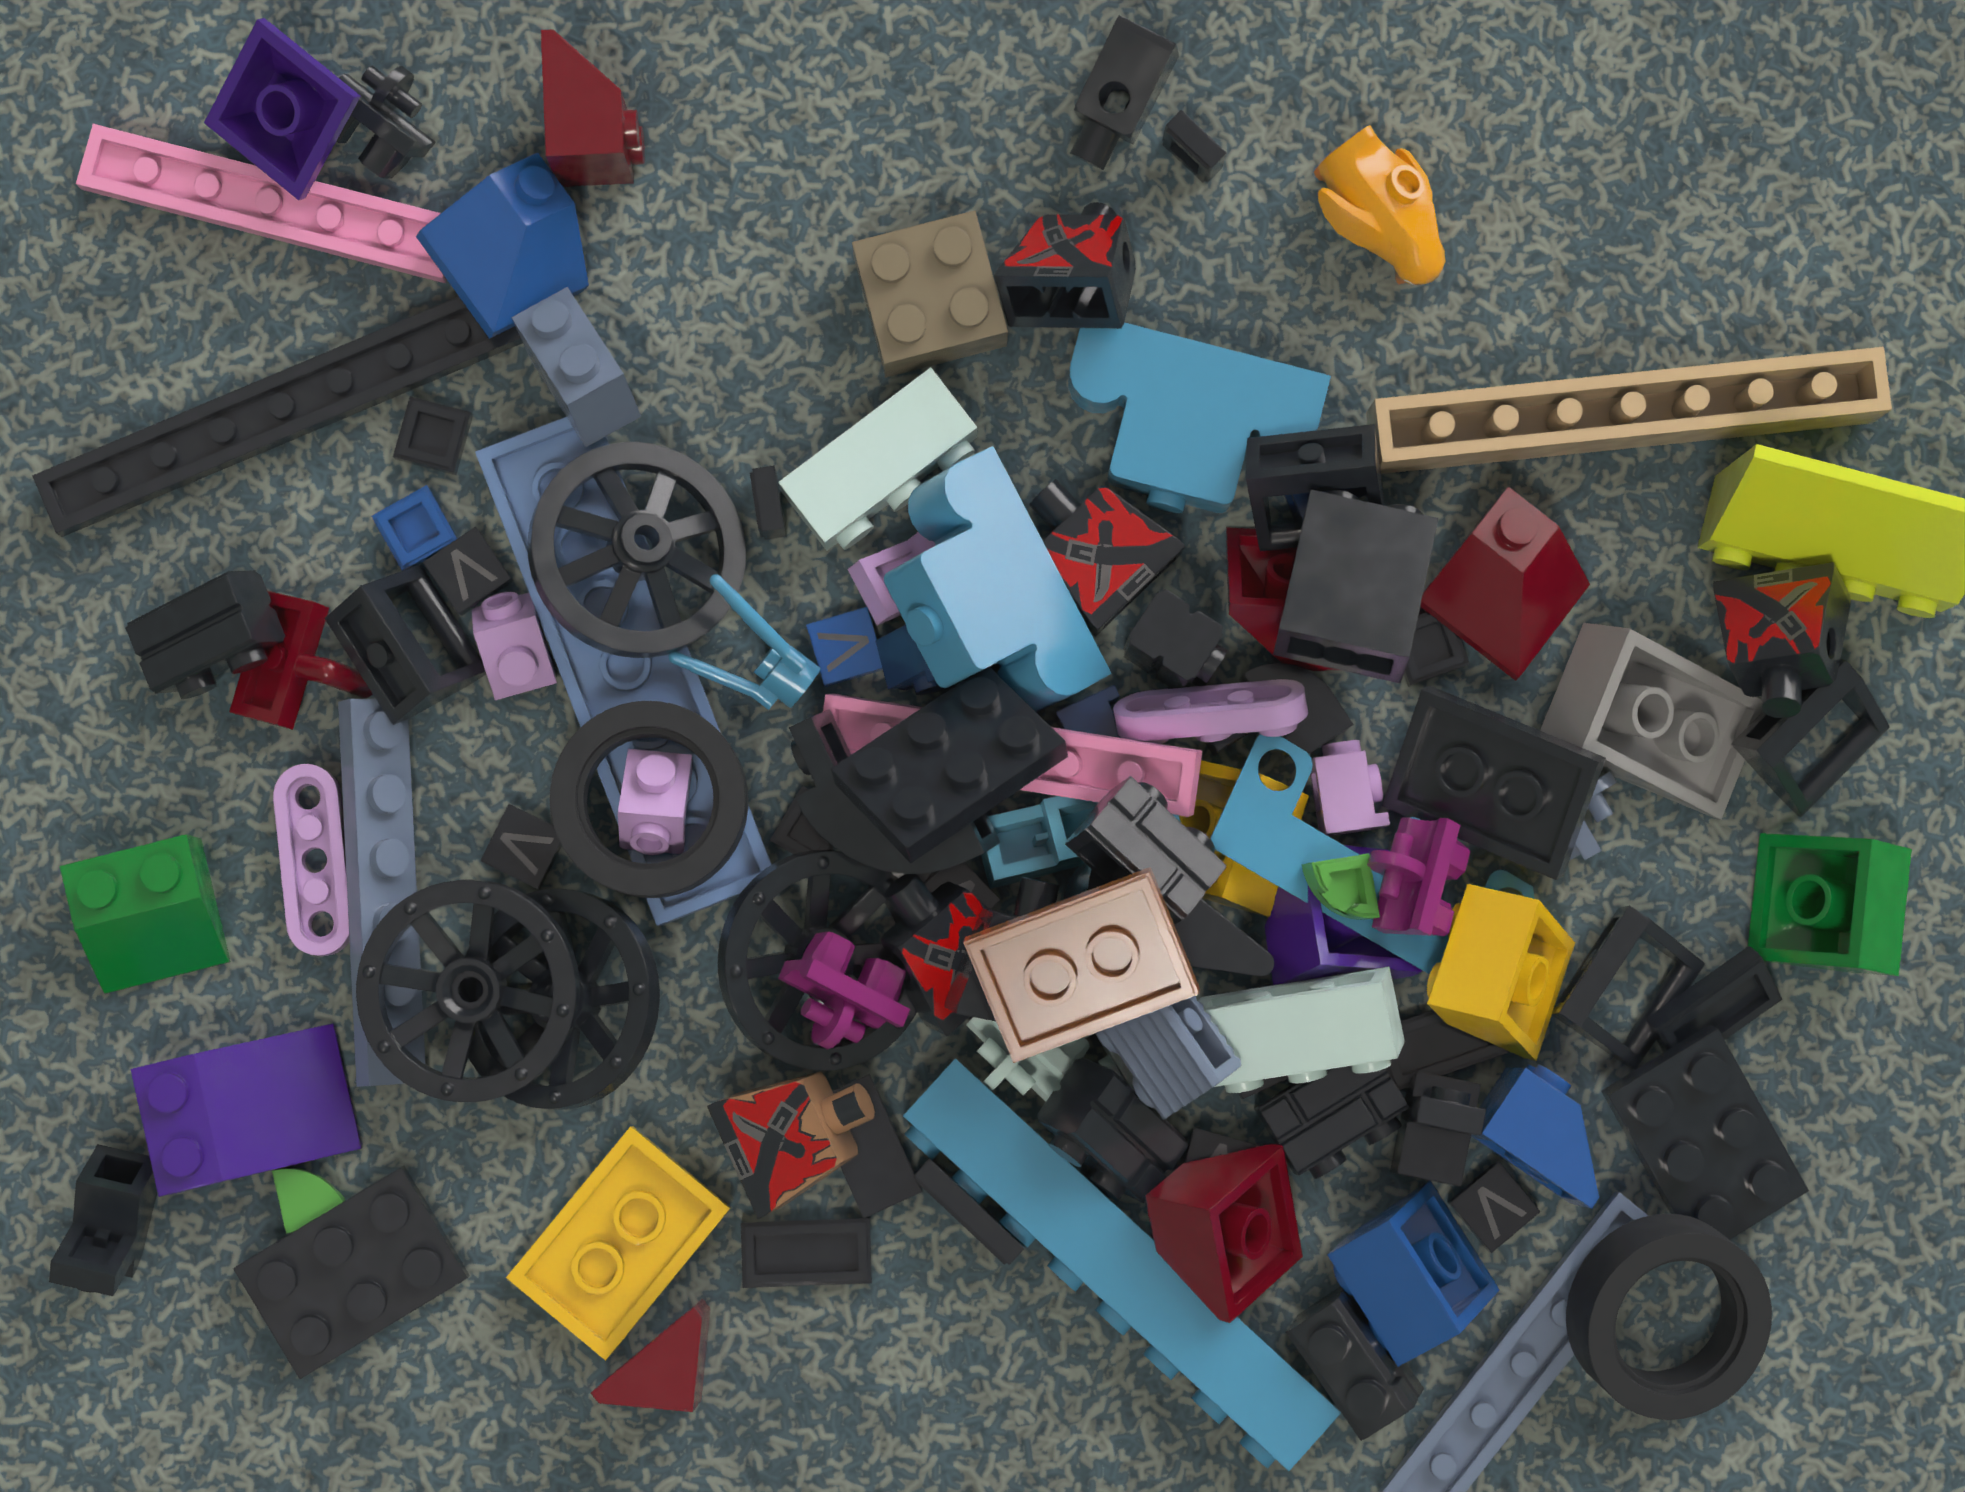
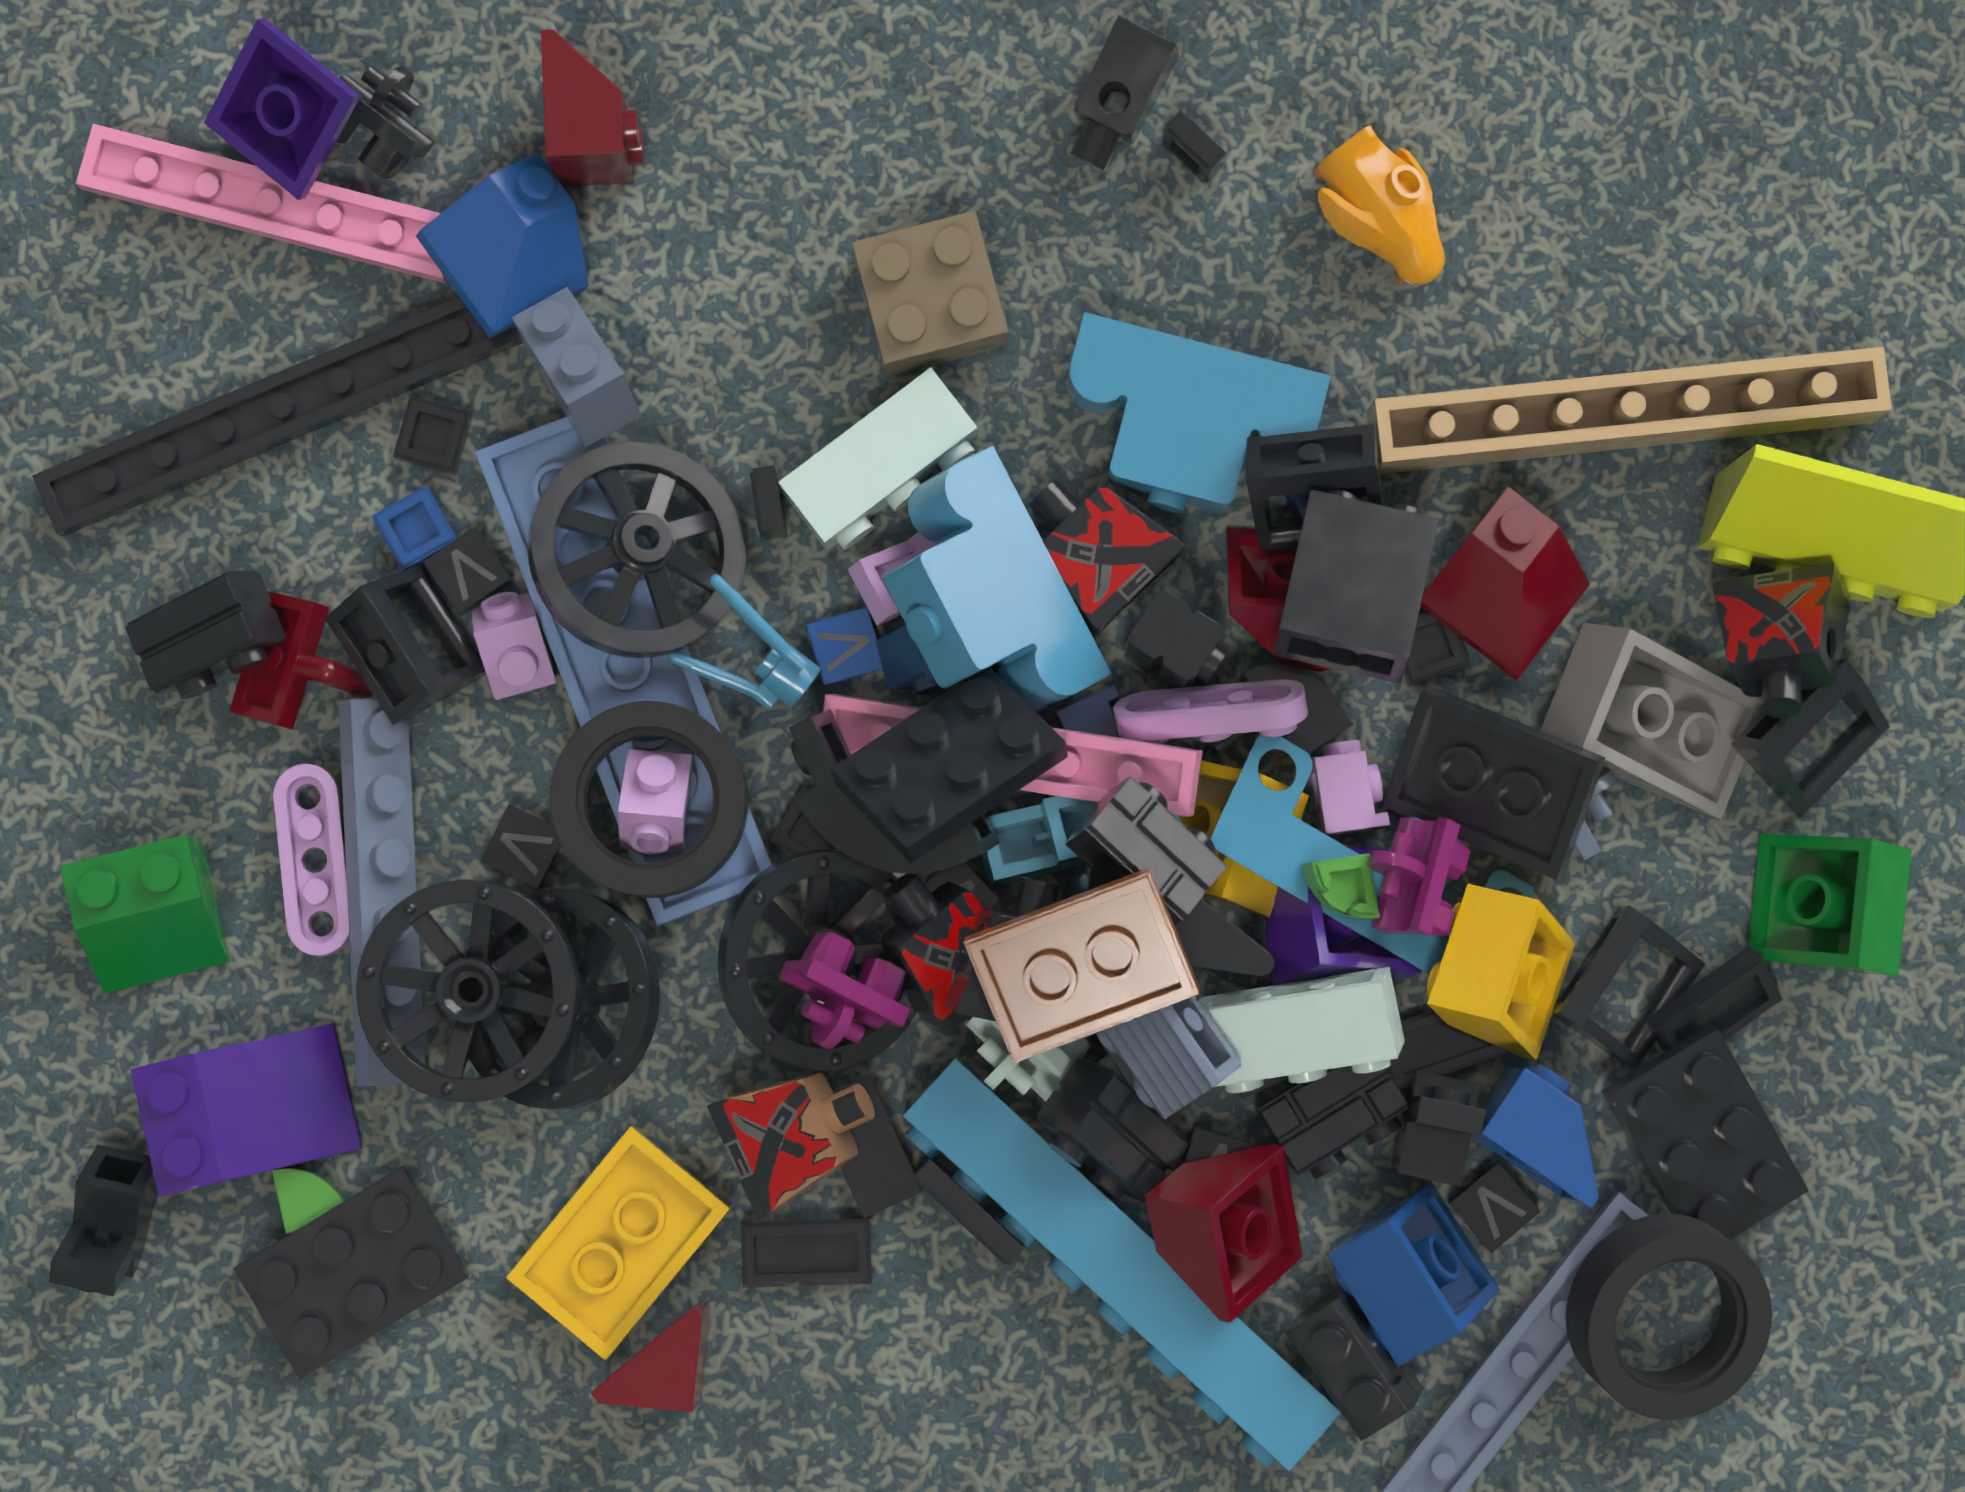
torso [994,202,1136,329] -> none

